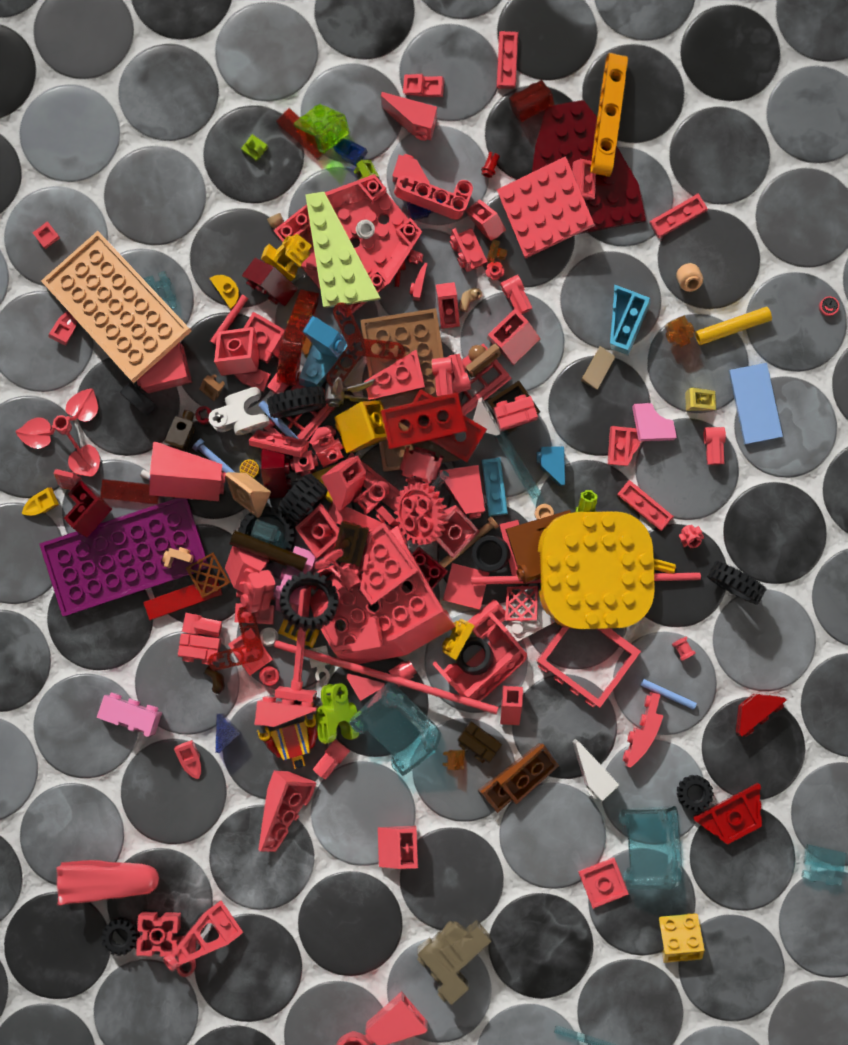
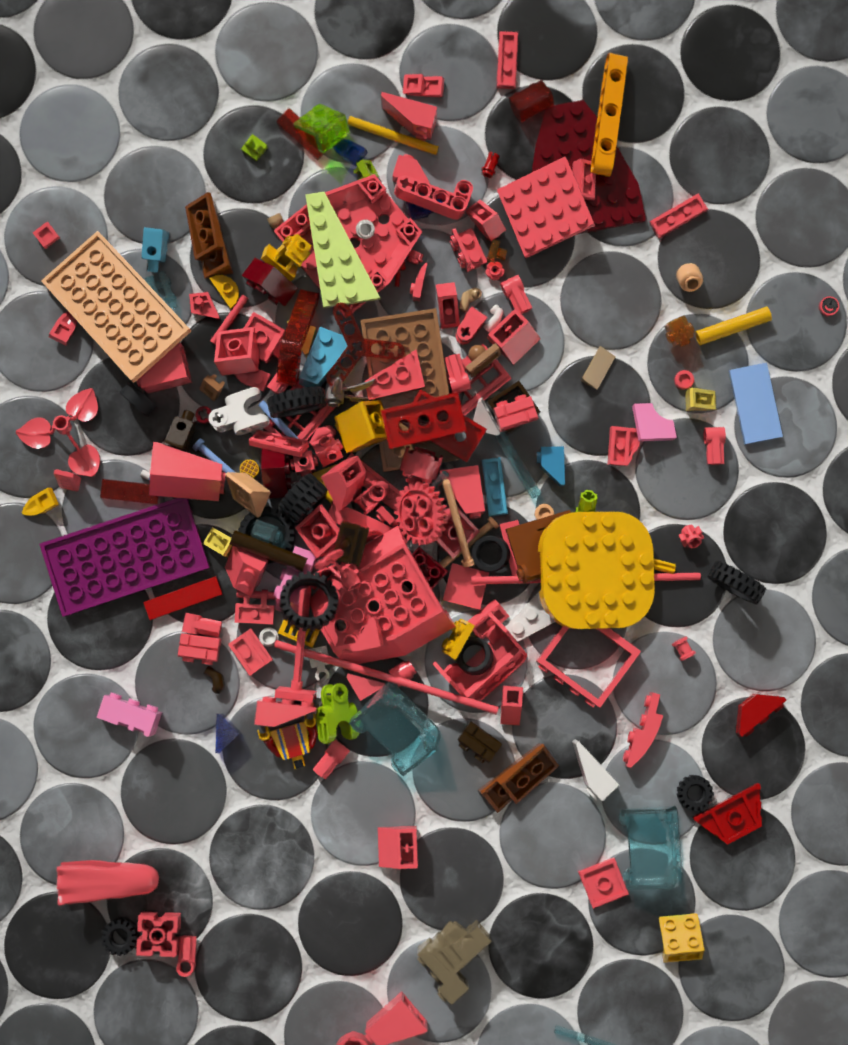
dark red brick [64,480,112,538] -> none
light nougat bracket [162,547,194,568] -> none
coral plate [163,900,244,972] -> none
coral plate [174,740,201,779] -> none
dark orange window [186,552,230,598] -> none
clear red beam [207,606,263,670] -> none
coral brick [240,570,276,613] -> none
coral wedge [258,771,317,852] -> none
coral tile [259,666,279,686] -> none
dark azure slope [303,316,347,358] -> none
coral plate [360,523,419,605] -> none
coral piece [432,357,453,396] -> none
clear orange tile [443,749,465,770] -> none
coral window [505,586,539,622] -> none
medium azure wedge [610,285,650,356] -> none
coral tile [617,480,674,531] -> none
light blue bar [641,679,697,710] -> none
clear light blue plate [801,844,847,886] -> none
none -> medium azure torso [142,227,169,273]
none -> dark orange slope [185,192,233,279]
none -> coral piece [189,292,220,319]
none -> light yellow slope [203,527,232,558]
none -> yellow piece [347,116,439,155]
none -> light nougat bar [443,479,475,567]
none -> coral piece [456,307,488,345]
none -> arm [483,305,504,333]
none -> coral tile [674,370,694,390]

